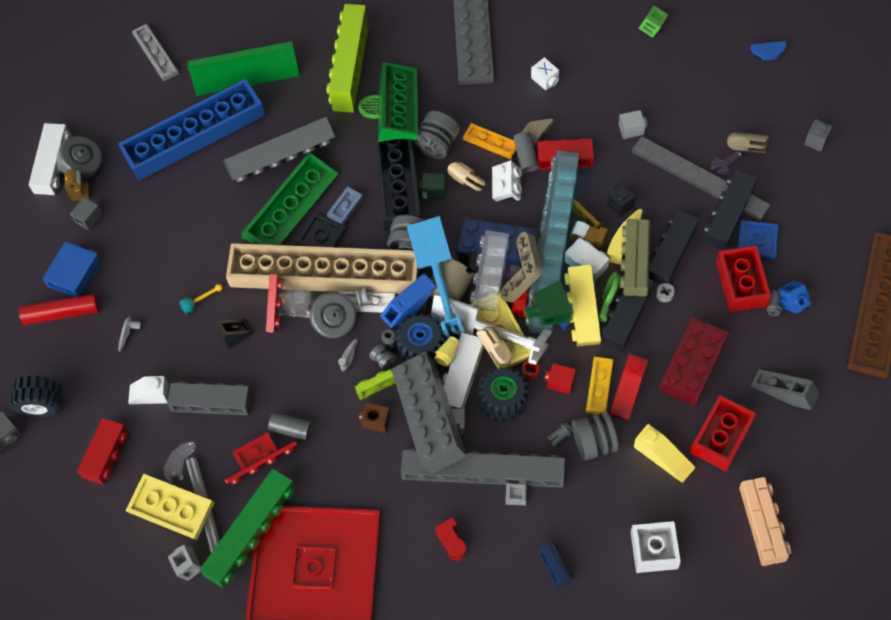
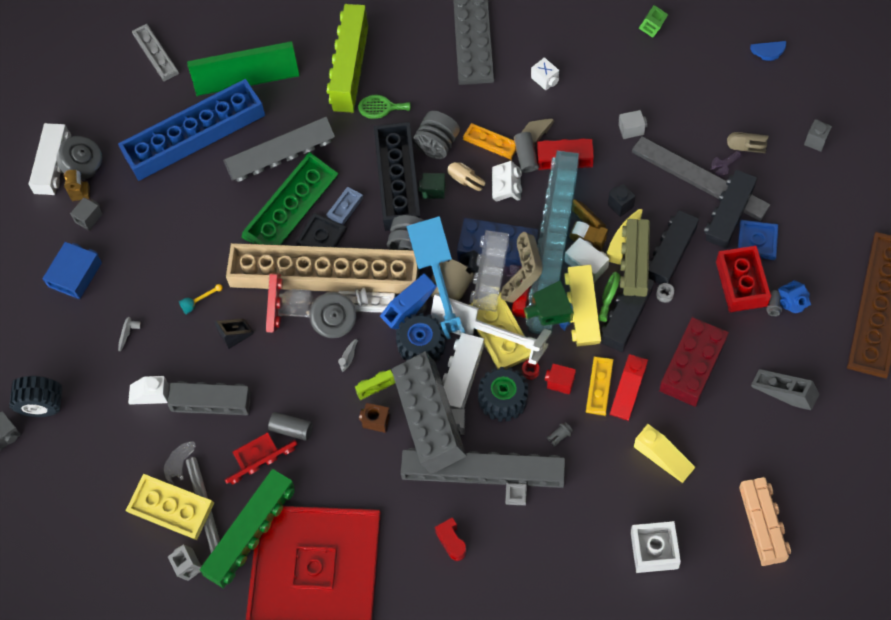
red brick [19,293,99,325] -> none
red brick [77,418,128,485] -> none
dark grey wheel [369,343,397,370] -> none
green arch [378,62,418,142] -> none
dark grey pin [381,330,397,350] -> none
light yellow cone [434,336,460,367] -> none
tan arm [476,324,512,366] -> none
dark blue brick [539,542,573,589] -> none
dark grey wheel [572,411,618,461] -> none
red brick [690,395,757,472] -> none

